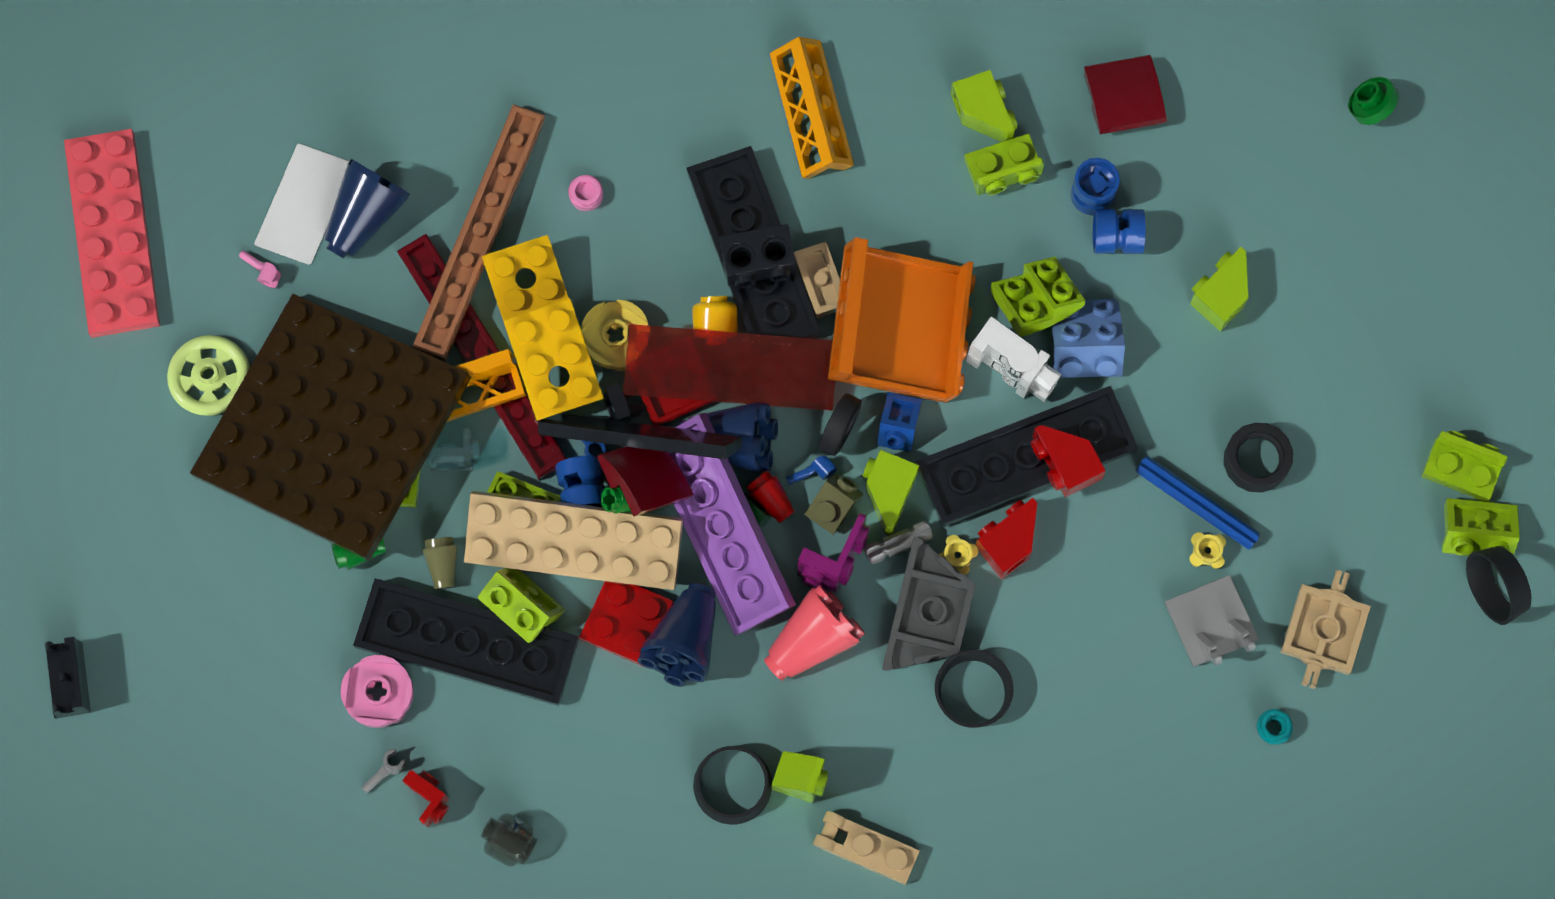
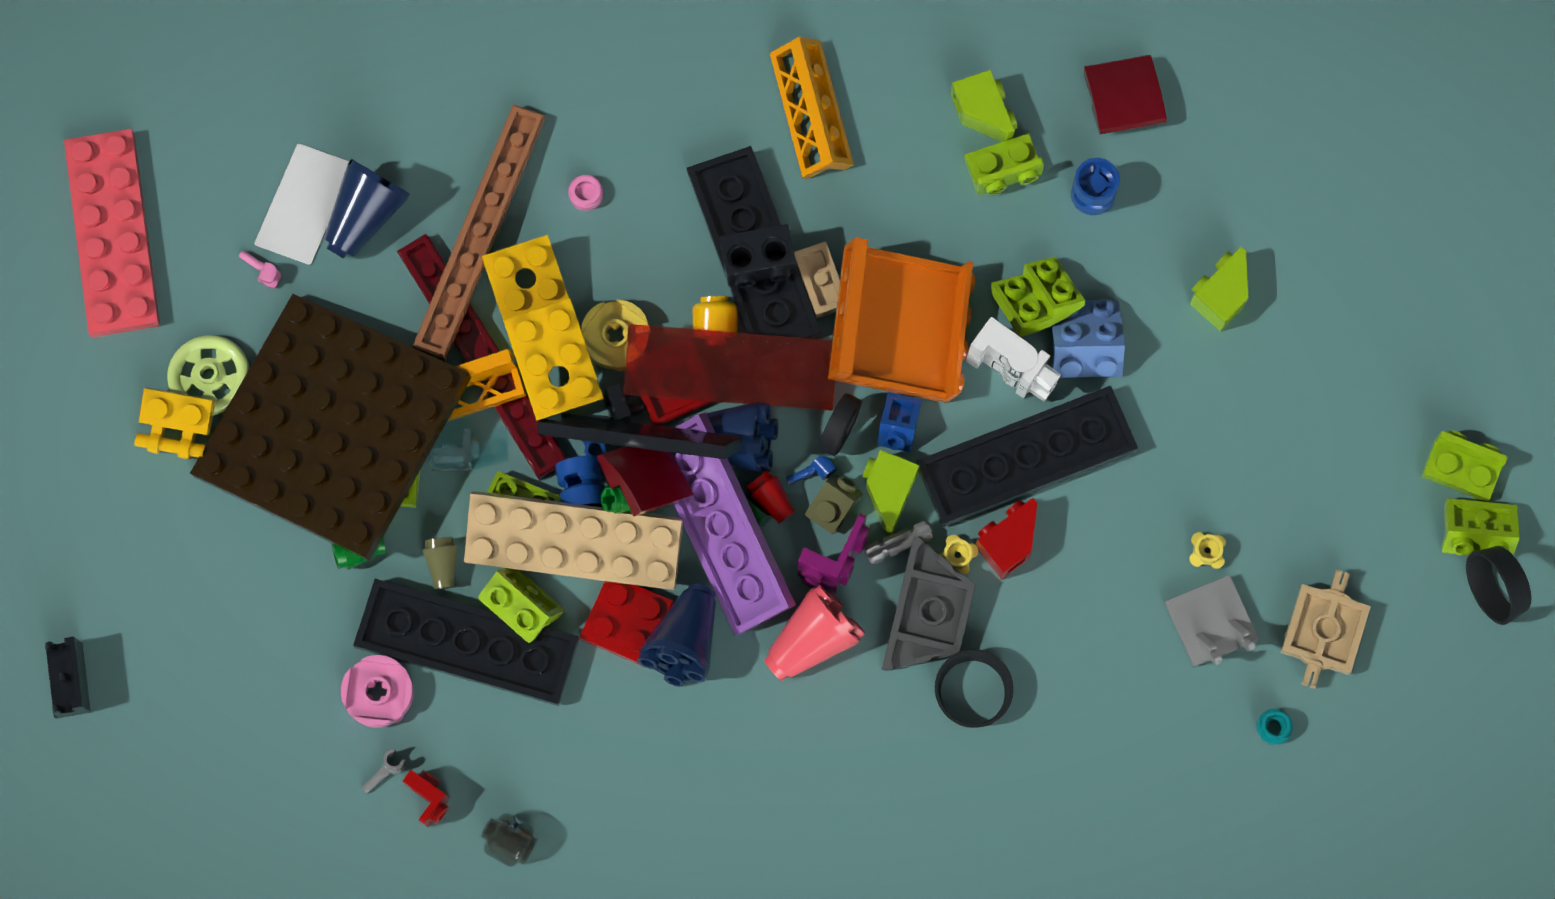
black tyre [693,746,772,825] -> none
lime slope [772,751,829,803] -> none
tan plate [813,811,920,885] -> none
red slope [1030,425,1106,498] -> none
blue wheel [1092,209,1146,254] -> none
blue axle [1136,456,1260,549] -> none
black tyre [1224,422,1293,493] -> none
green plate [1348,77,1399,125] -> none
none -> yellow plate [134,387,215,460]

